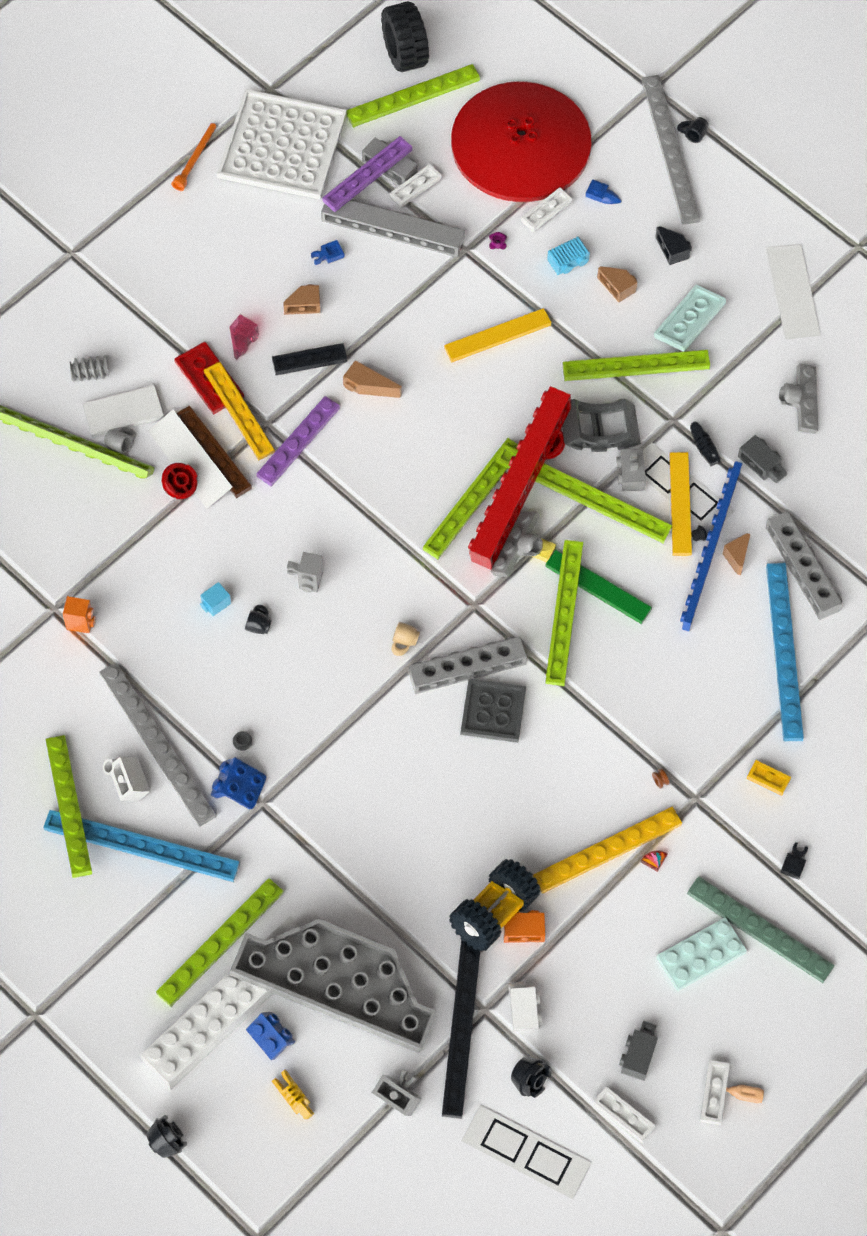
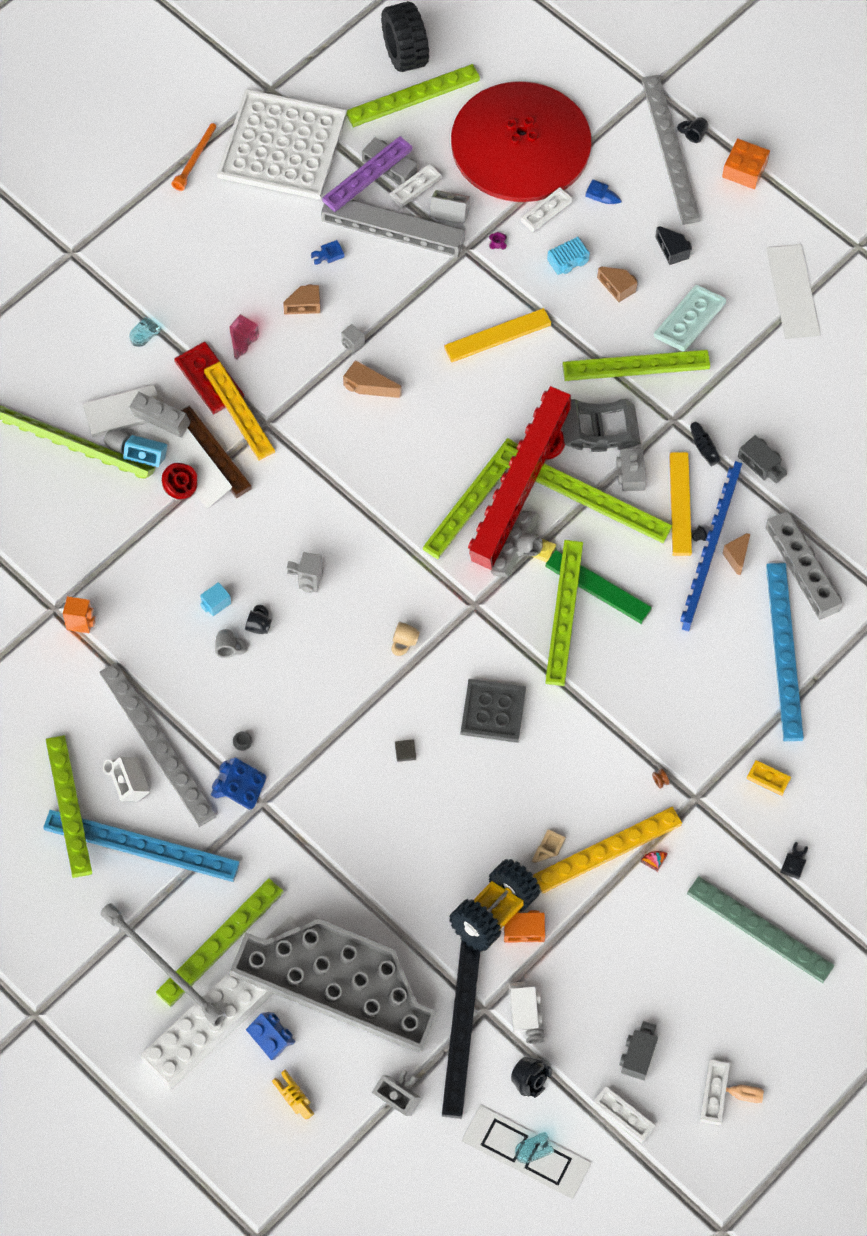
light grey piece [70,355,109,382] -> none
black cone [146,1115,187,1158] -> none
medium lavender plate [256,396,340,487] -> none
black plate [272,343,347,376] -> none
light grey brick [409,637,527,694] -> none
white sticker [643,442,735,532] -> none
light aqua plate [656,917,747,991] -> none
light grey plate [779,363,818,434] -> none
none -> light grey hose [101,903,226,1027]
none -> medium azure brick [123,435,167,467]
none -> clear light blue plate [129,317,161,347]
none -> light grey brick [129,391,191,438]
none -> light grey piece [215,629,248,658]
none -> light grey plate [341,324,365,353]
none -> clear smoke tile [395,739,416,762]
none -> light grey brick [429,190,470,224]
none -> clear light blue plate [515,1132,554,1164]
none -> light grey bush [525,1028,545,1044]
none -> tan slope [532,830,566,863]
none -> orange brick [722,138,770,189]

